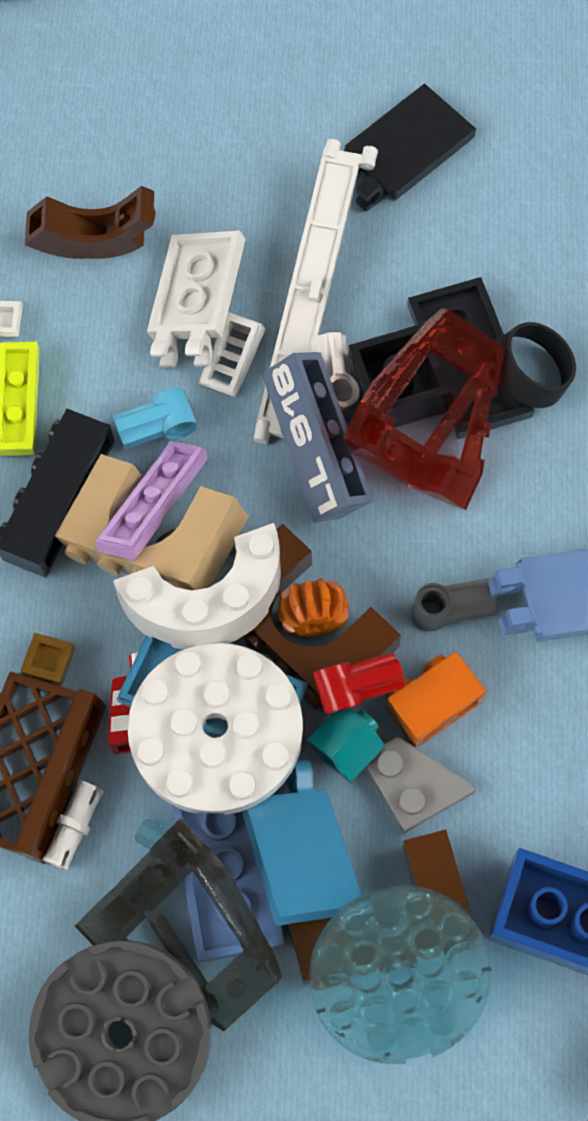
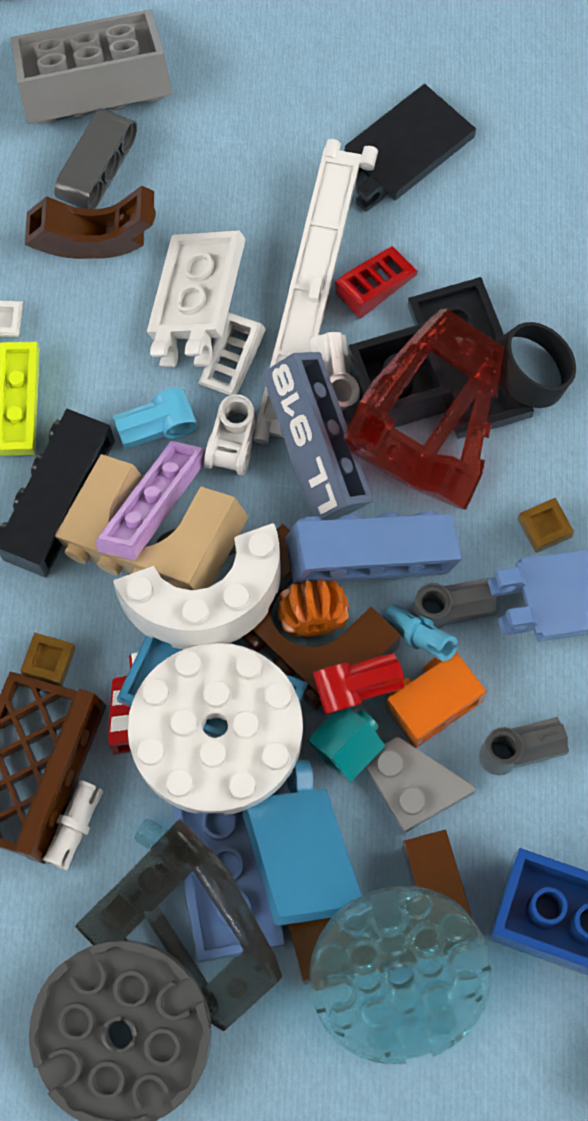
none -> light grey slope [11,9,172,124]
none -> dark grey beam [54,108,137,209]
none -> white piece [204,395,256,476]
none -> medium blue brick [285,510,462,584]
none -> red slope [335,246,418,319]
none -> medium azure pin [382,604,458,662]
none -> dark grey piece [479,717,569,775]
none -> pearl gold plate [518,497,574,553]

